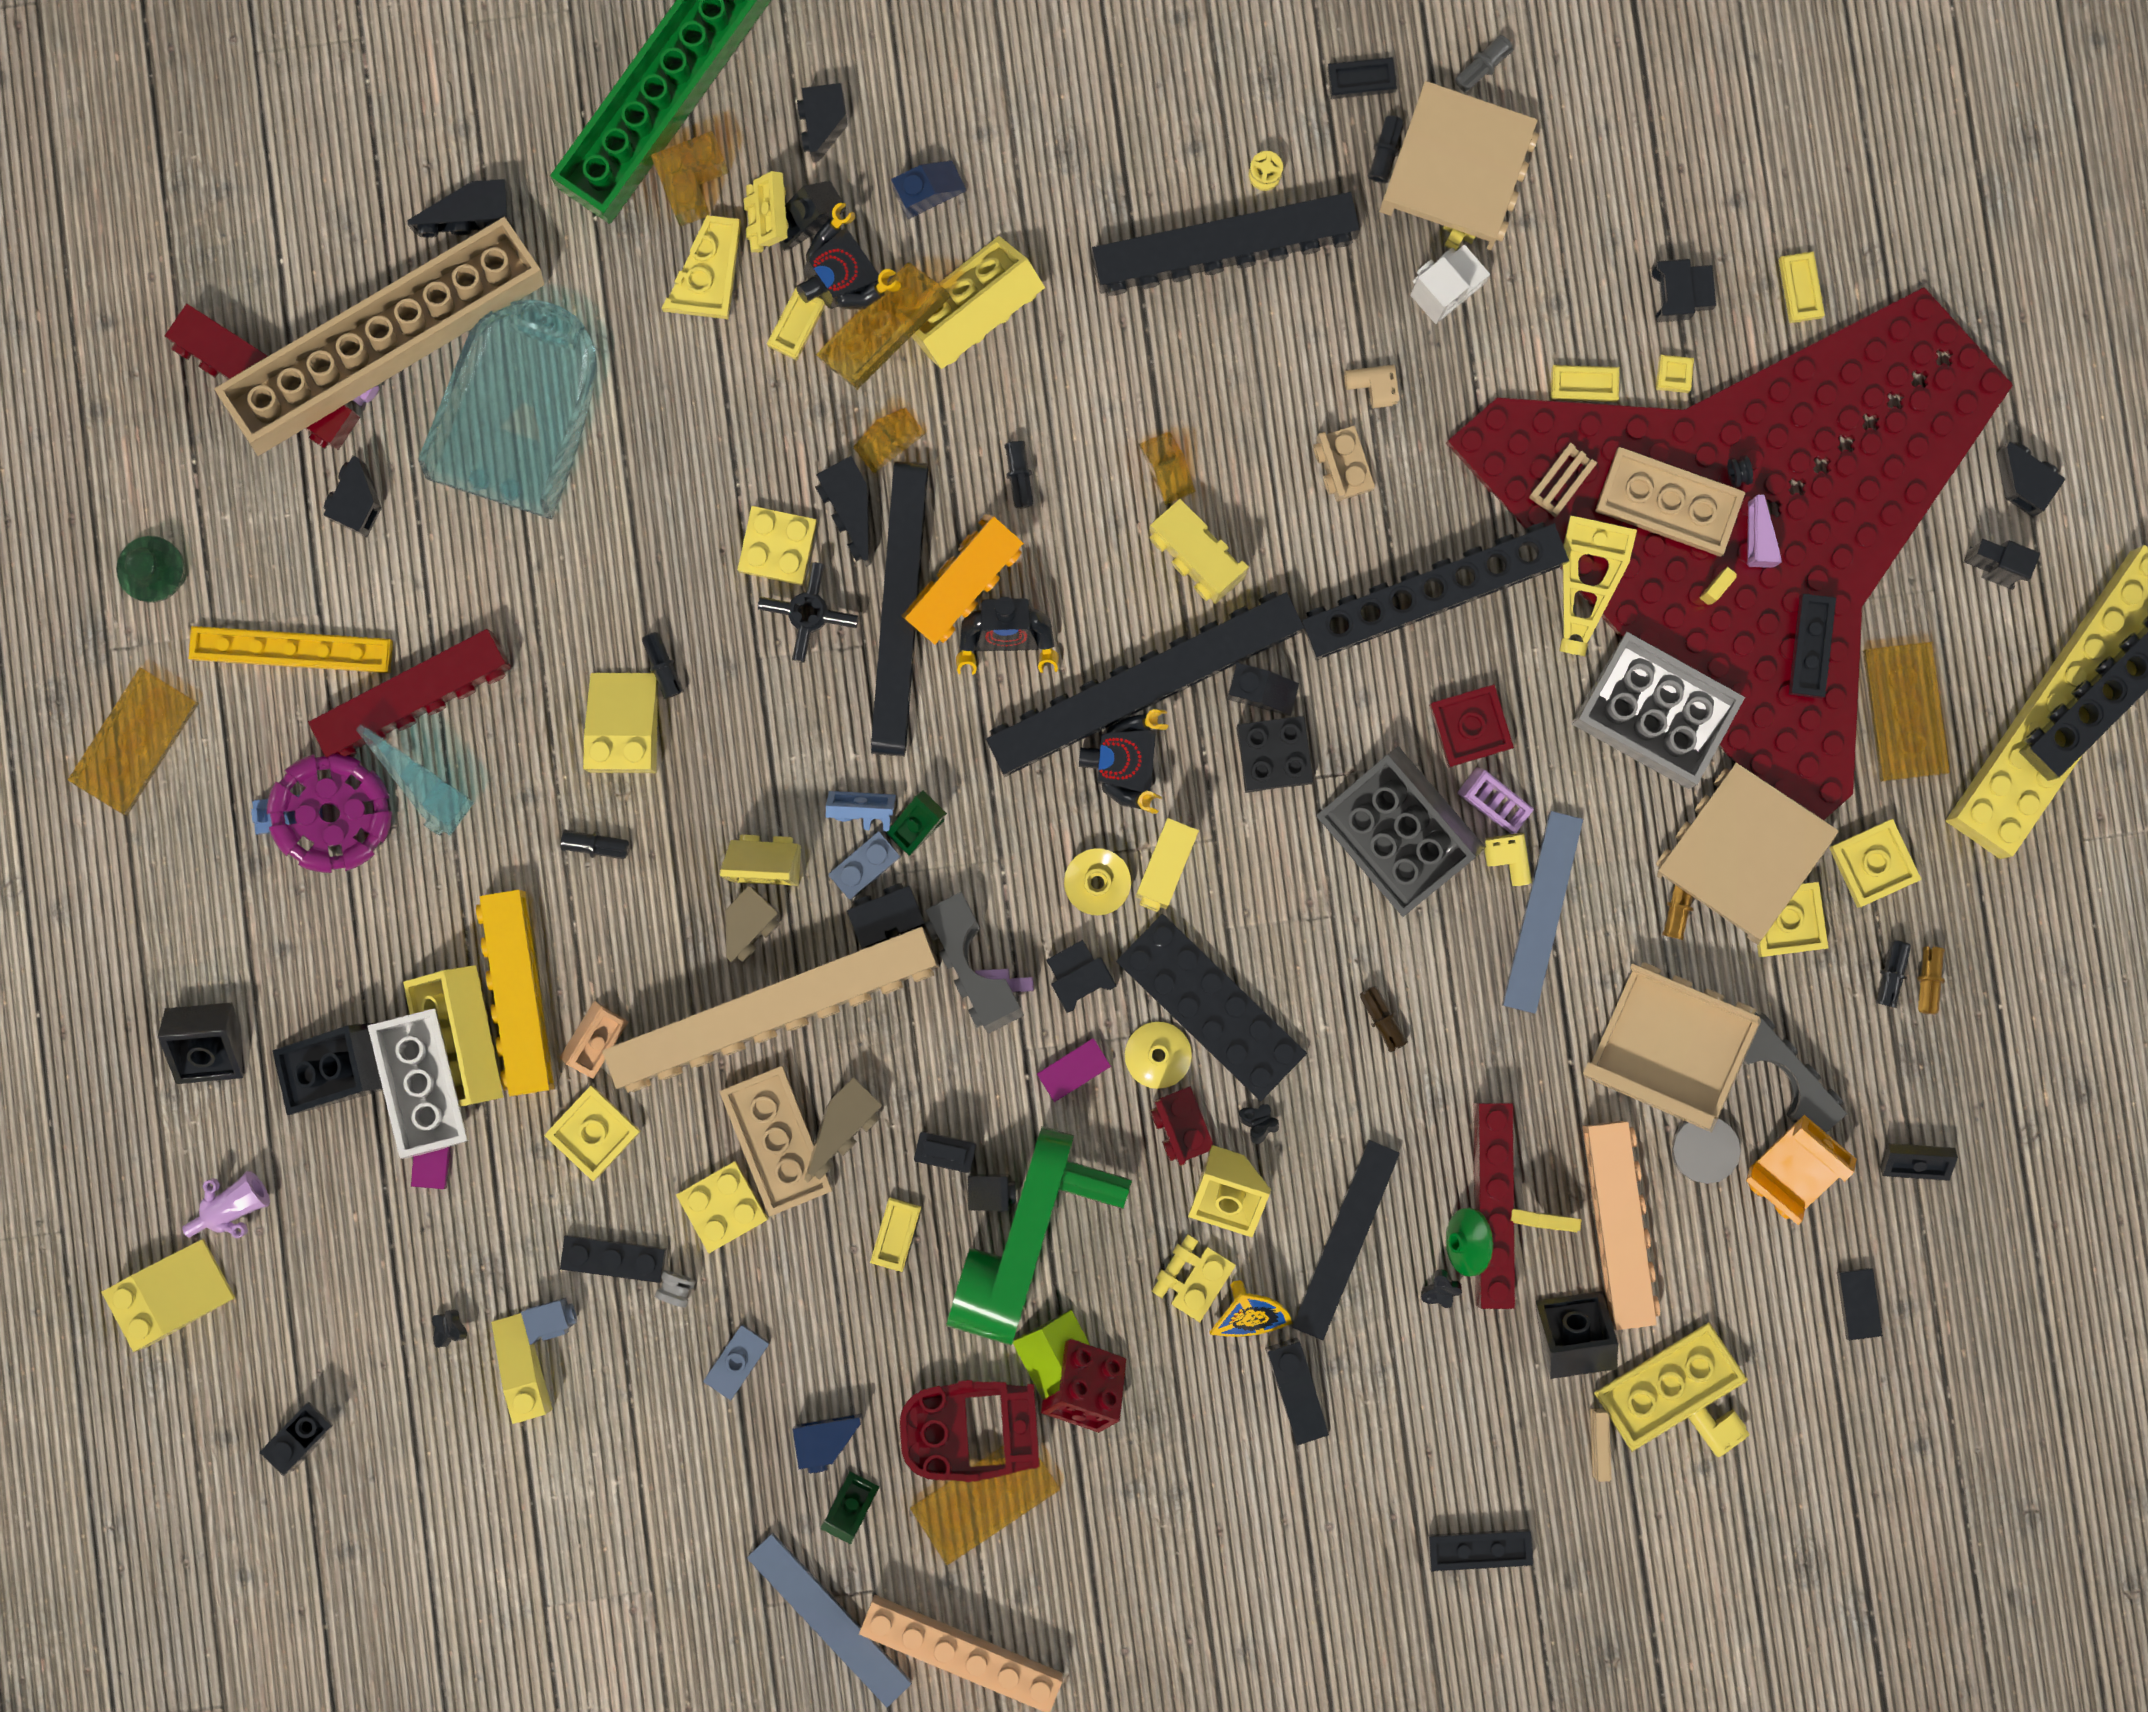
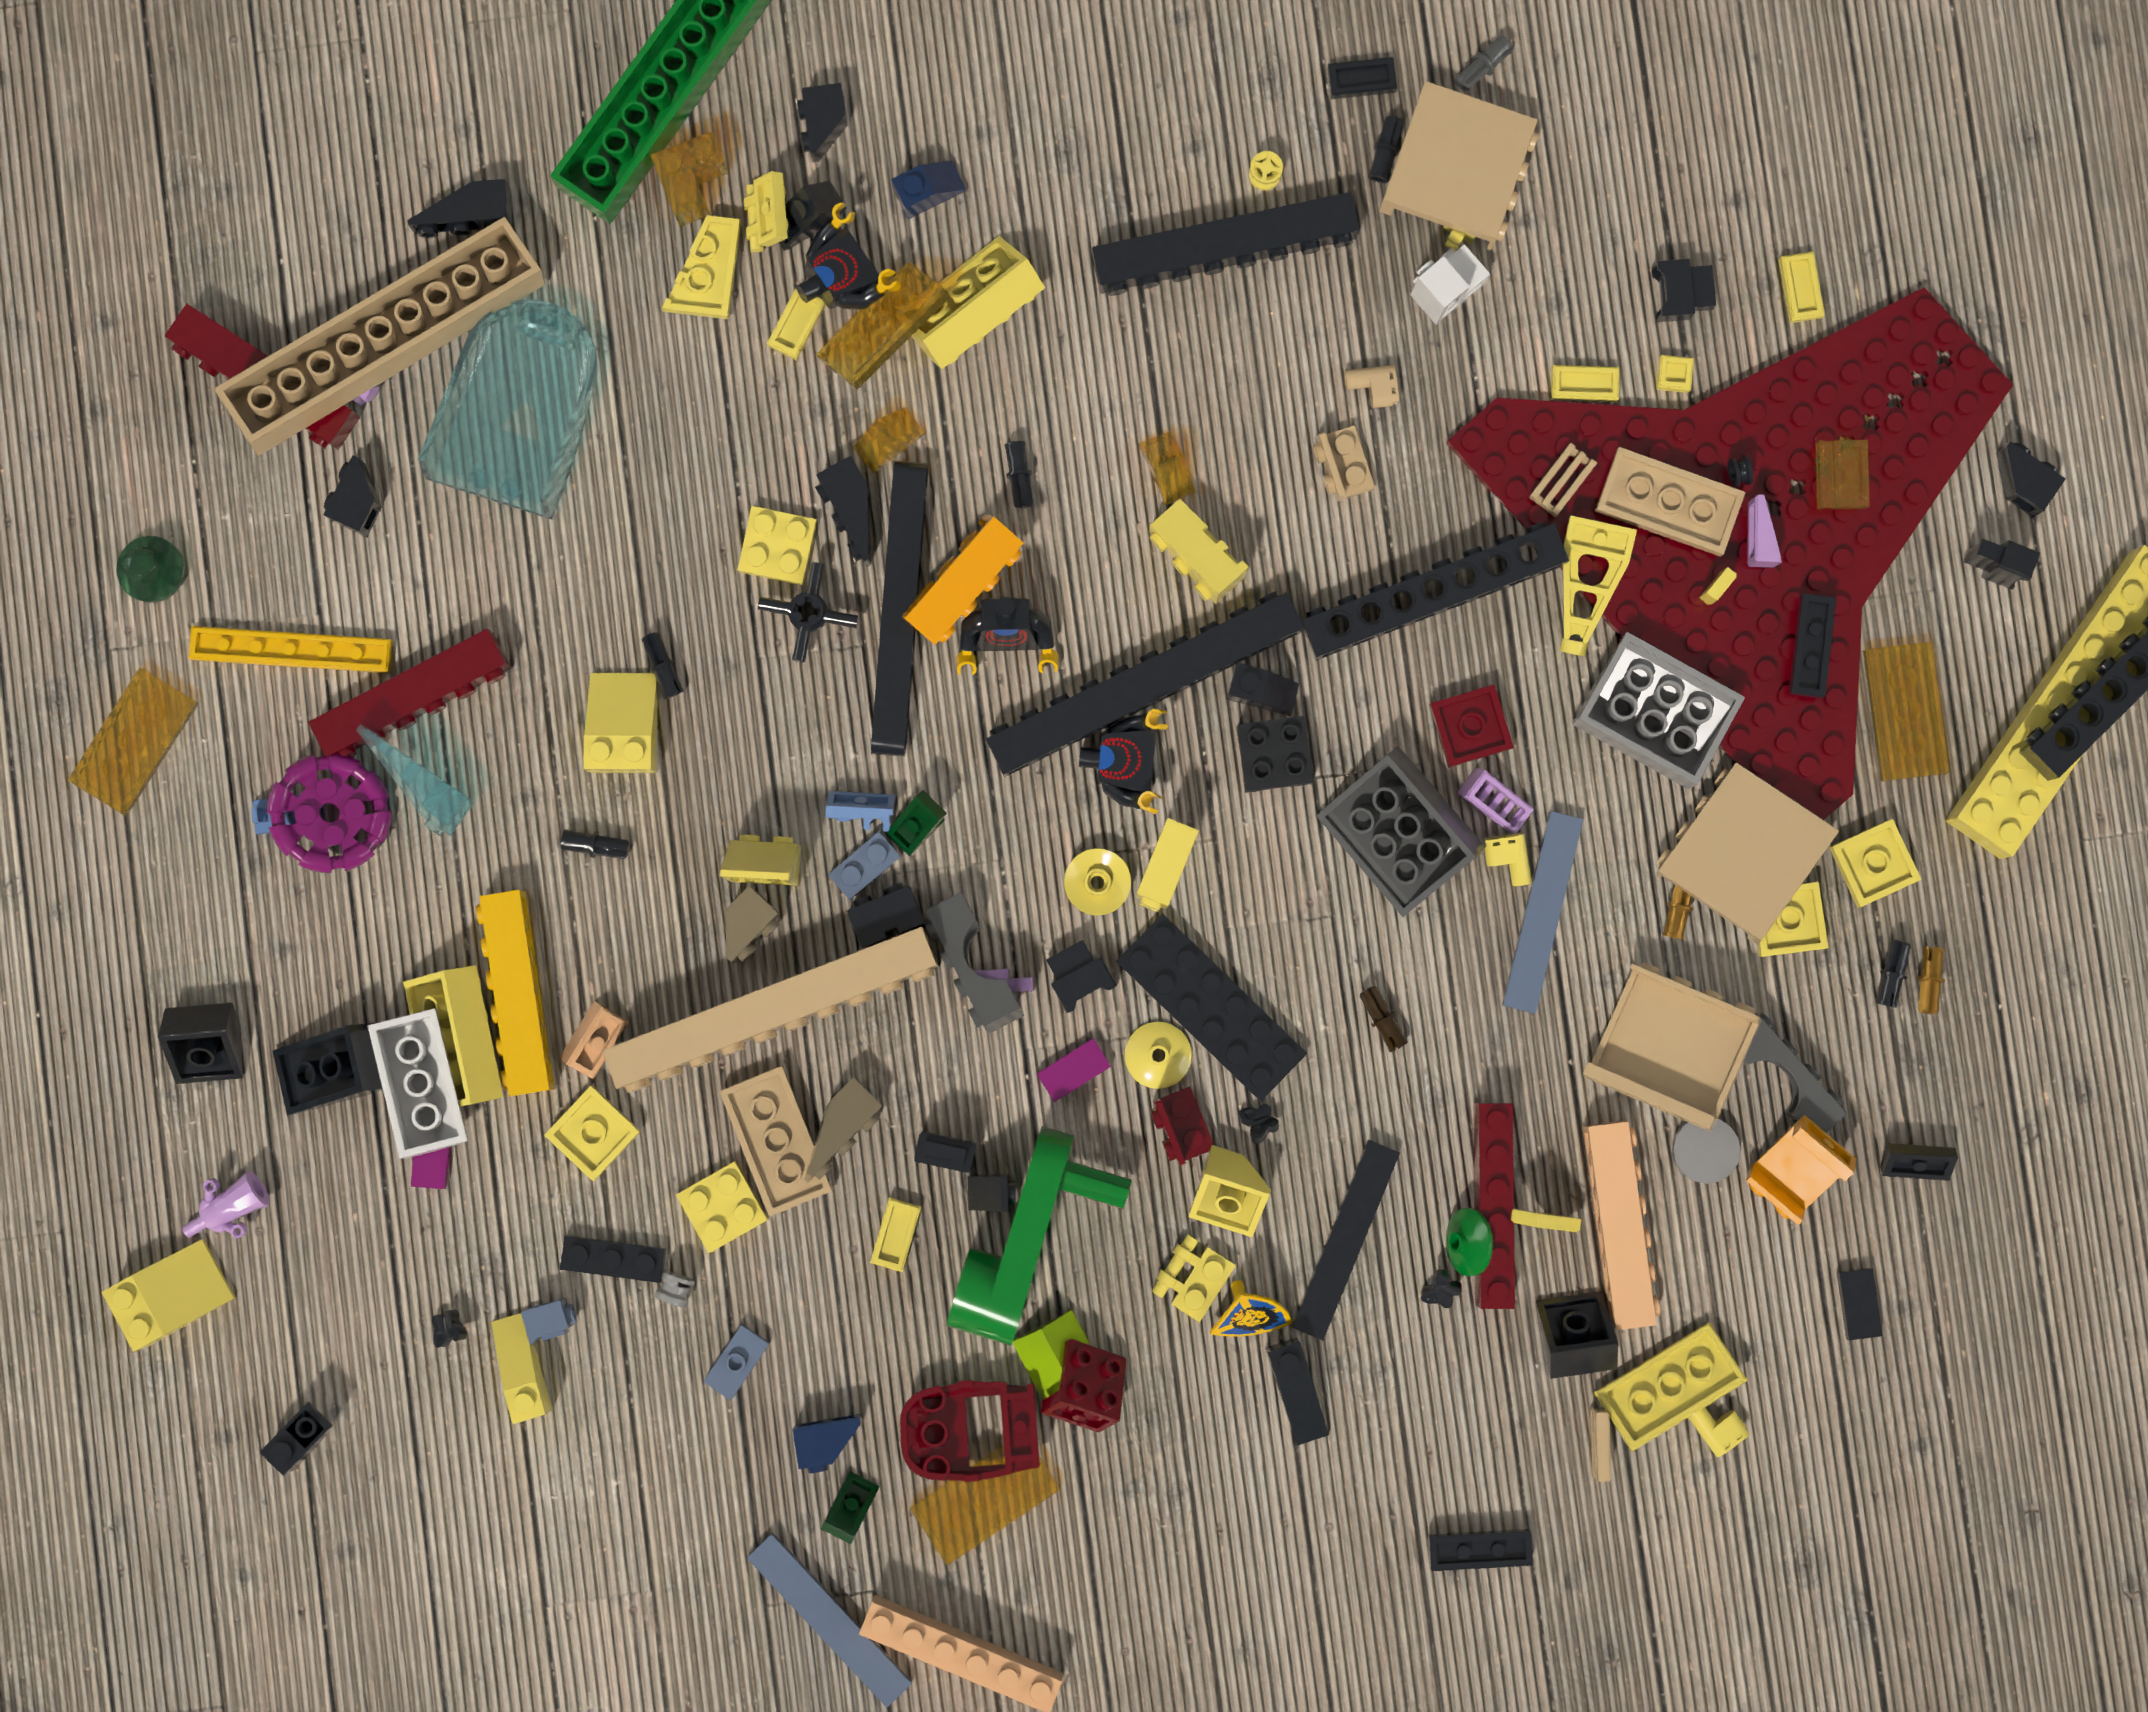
none -> clear yellow plate [1816,440,1870,509]

